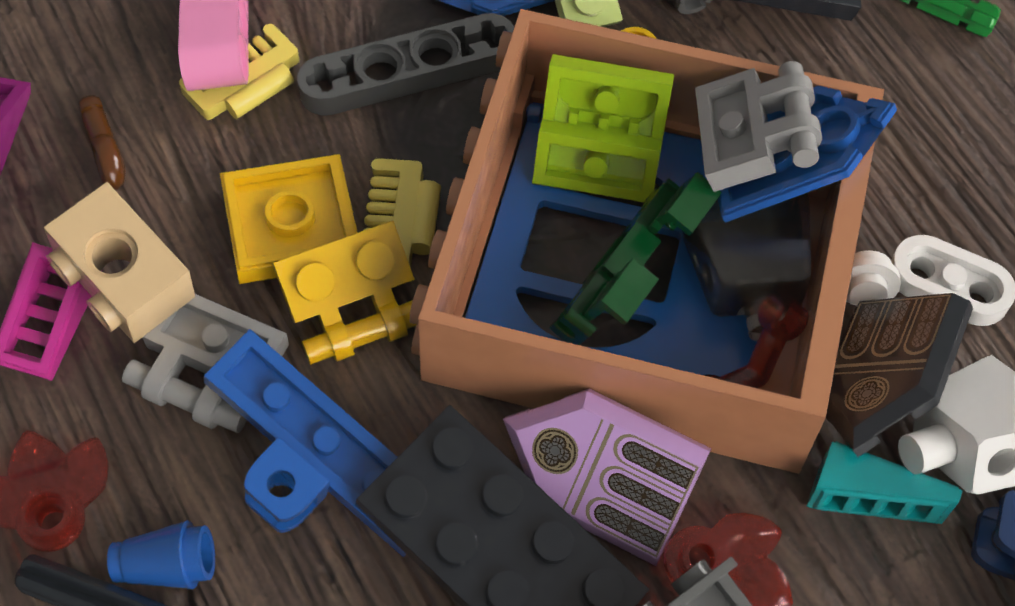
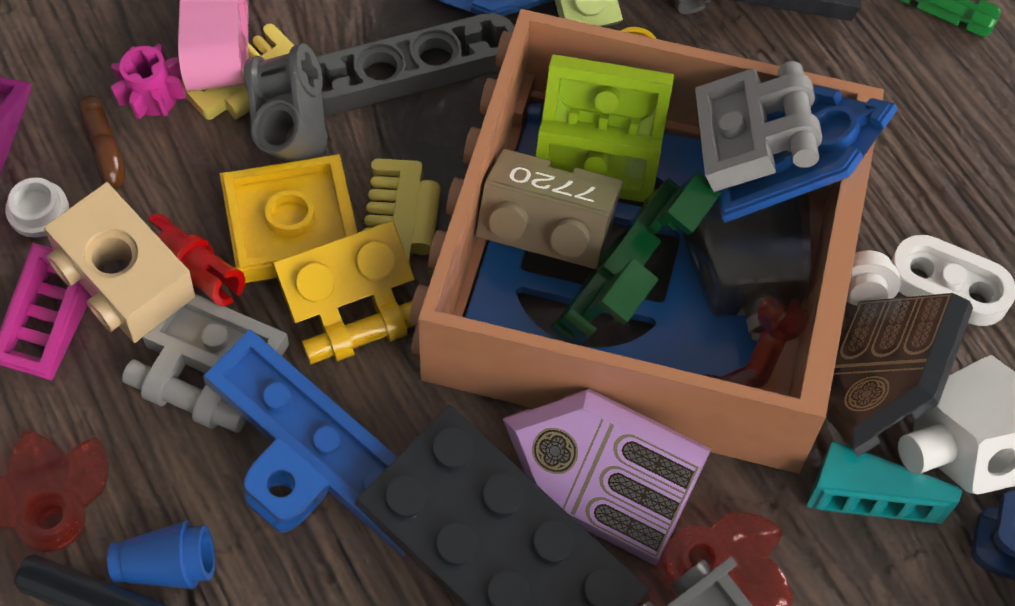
none -> white plate [5,178,69,238]
none -> dark pink gear [111,44,186,119]
none -> red pin [147,214,246,306]
none -> dark grey piece [244,43,328,162]
none -> dark tan brick [476,149,623,269]

